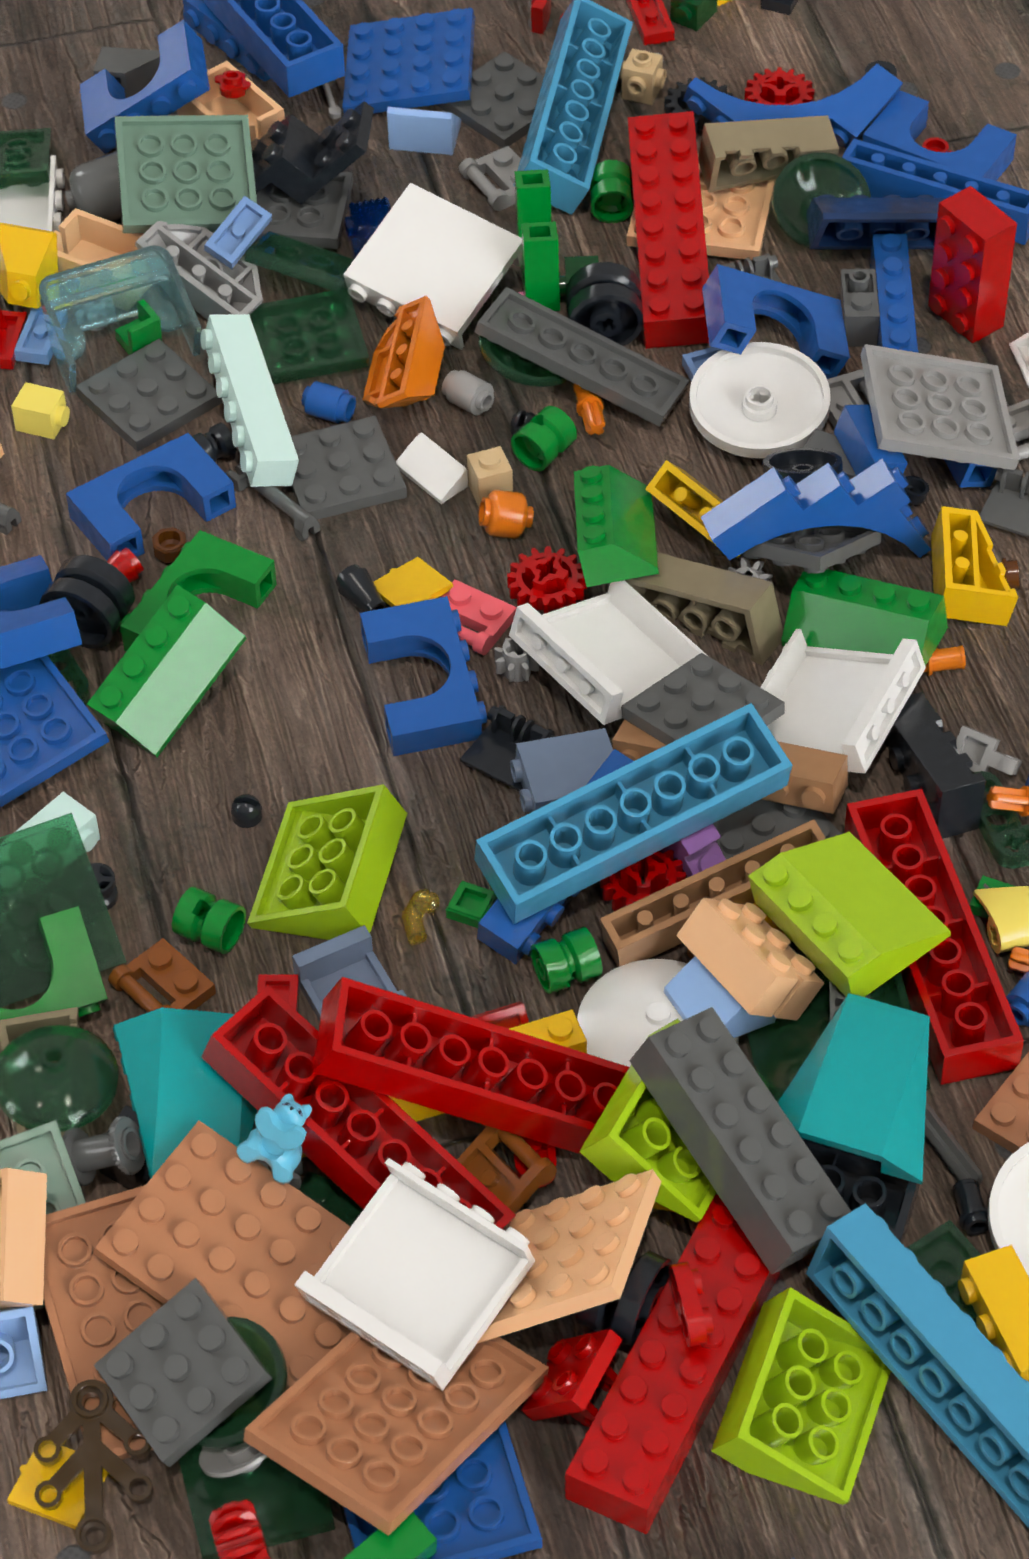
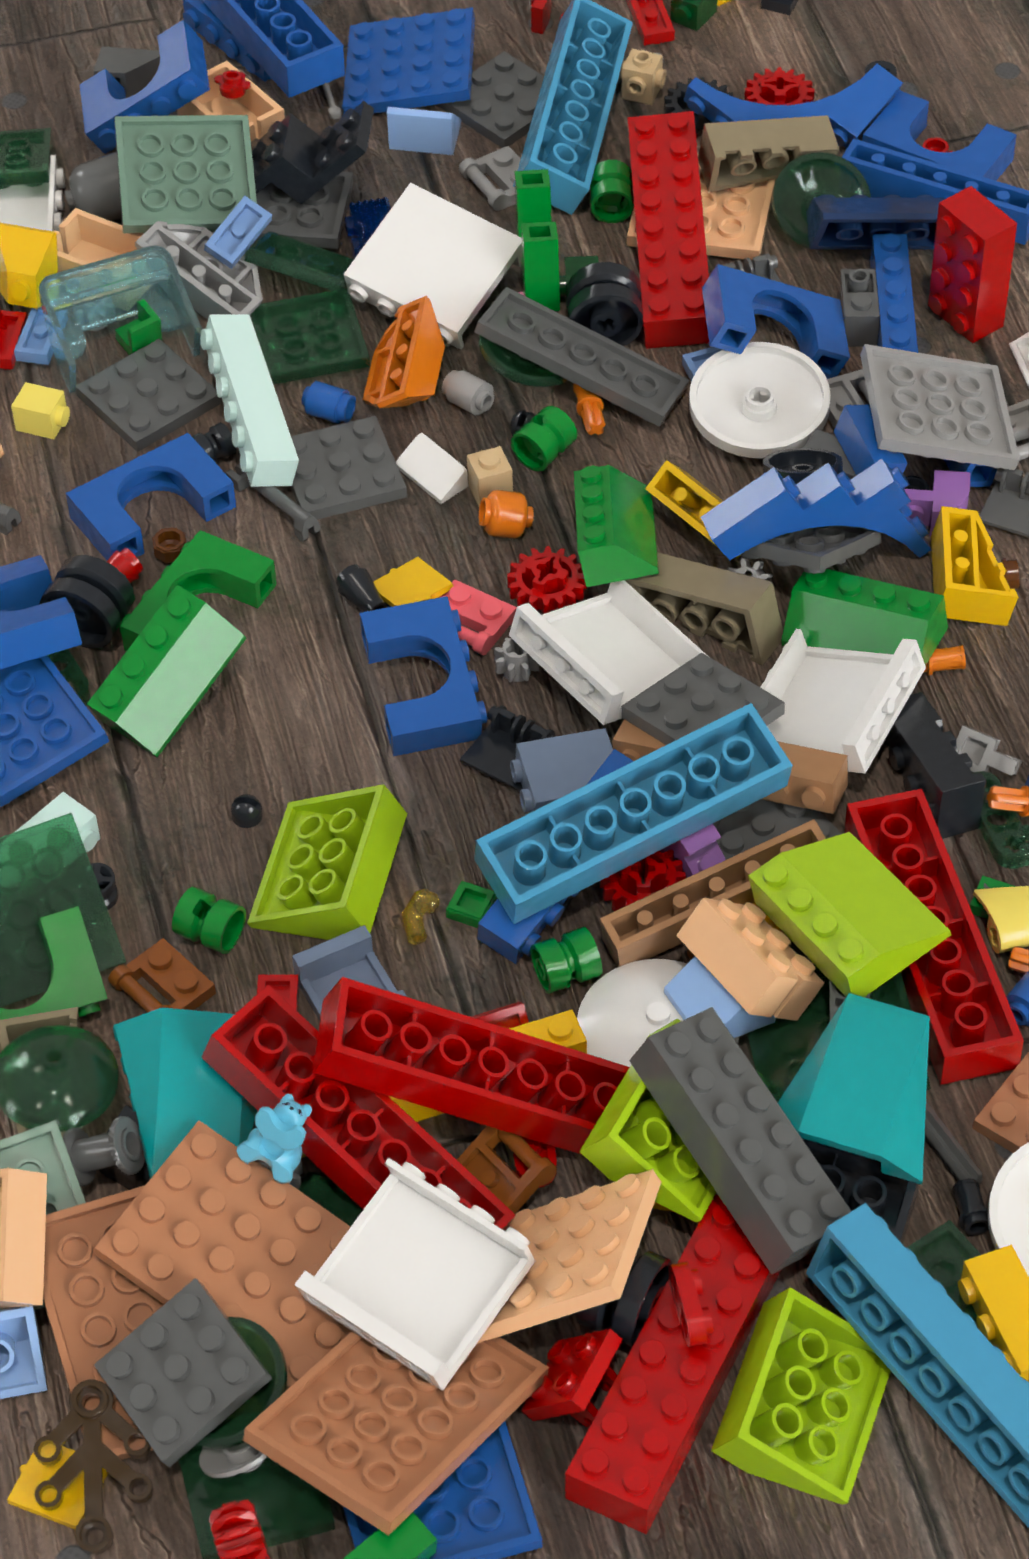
none -> medium lavender brick [905,470,970,537]

